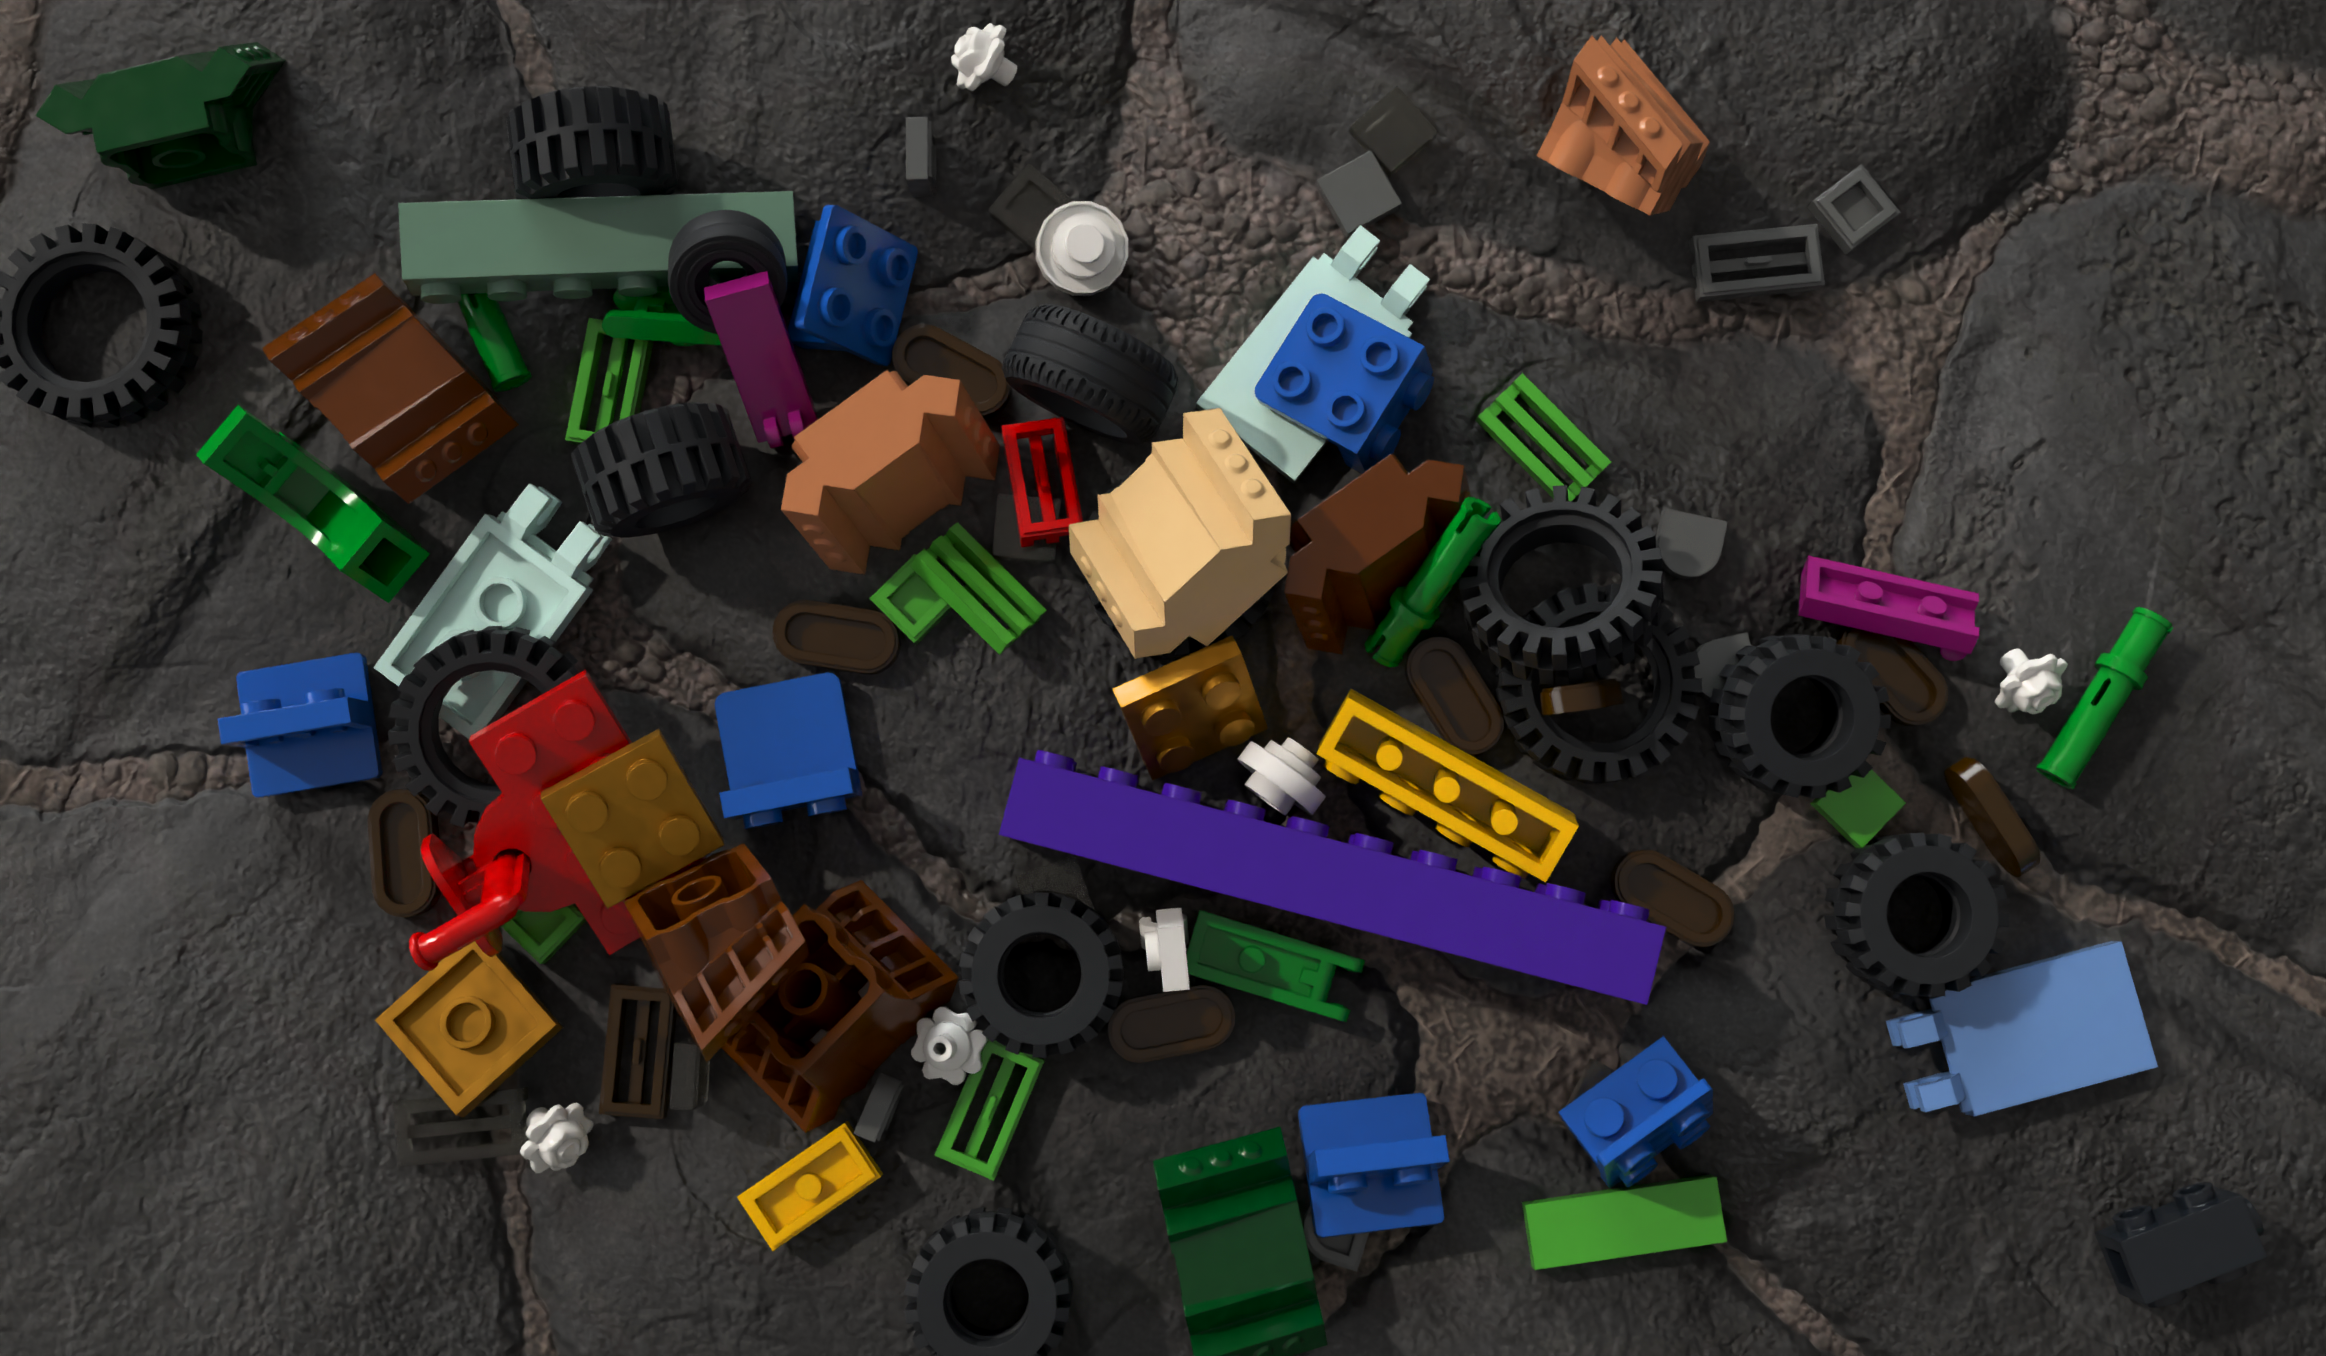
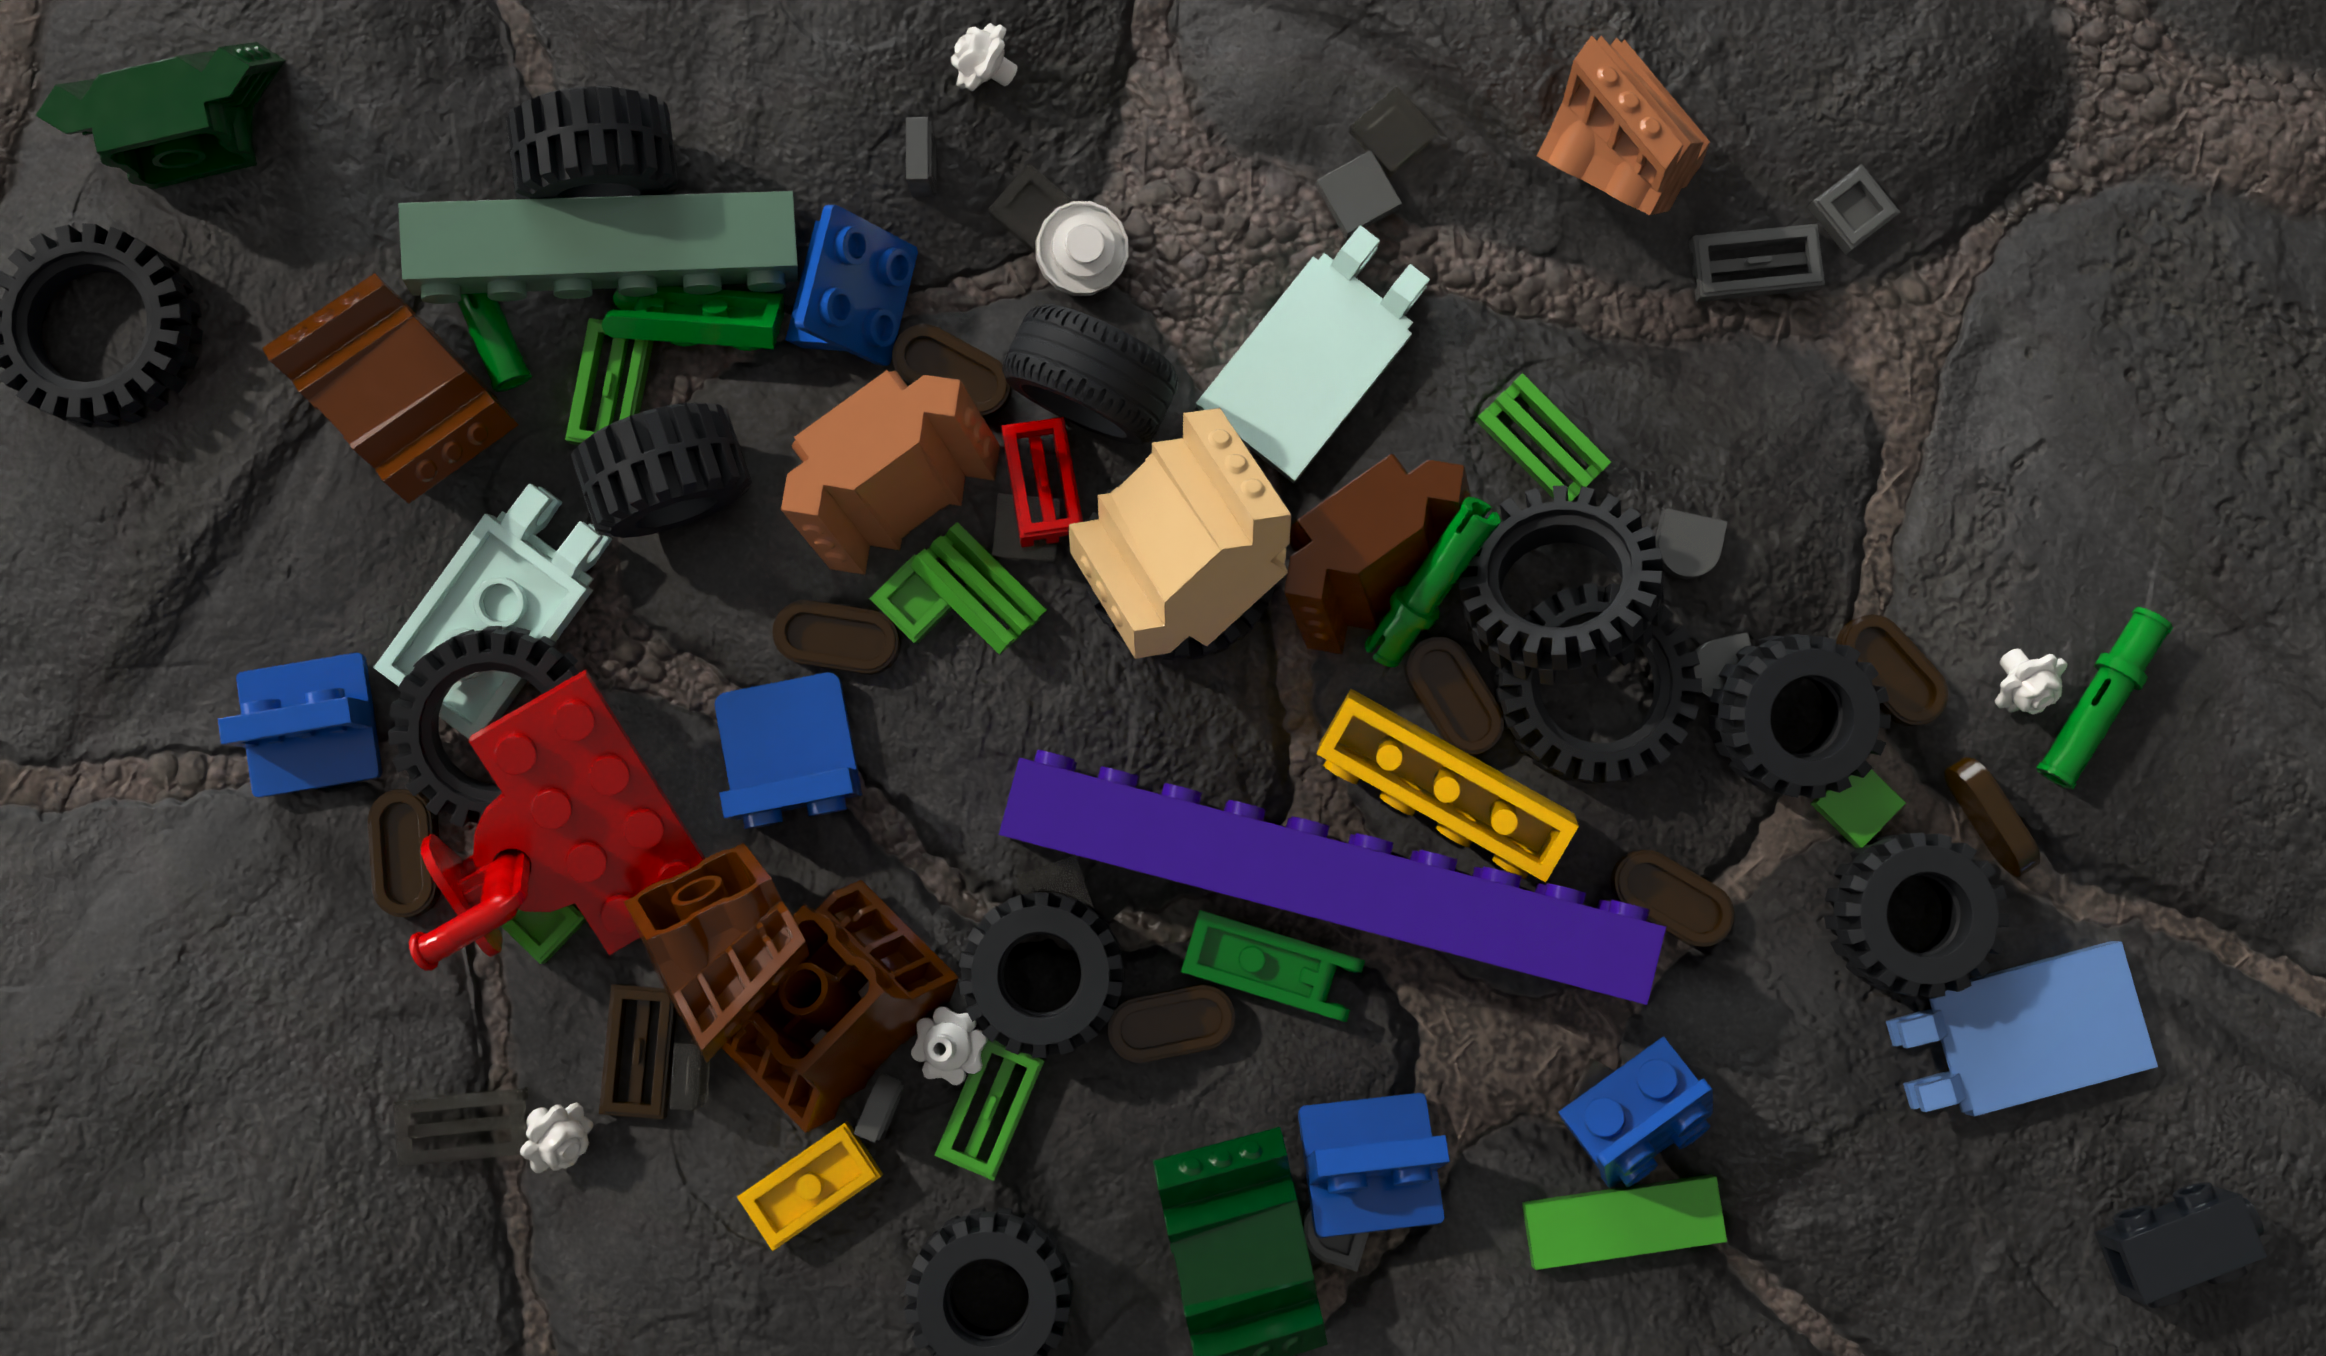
green arch [196,405,430,603] -> none
pearl gold plate [375,941,564,1117] -> none
pearl gold plate [541,729,724,909] -> none
black tyre [668,210,787,334] -> none
magenta hinge [704,271,818,449] -> none
pearl gold plate [1113,635,1268,781] -> none
white plate [1139,908,1190,992] -> none
white plate [1237,737,1326,816] -> none
blue bracket [1255,293,1434,474] -> none
dark brown tile [1540,678,1623,715] -> none
magenta hinge [1798,555,1979,661] -> none

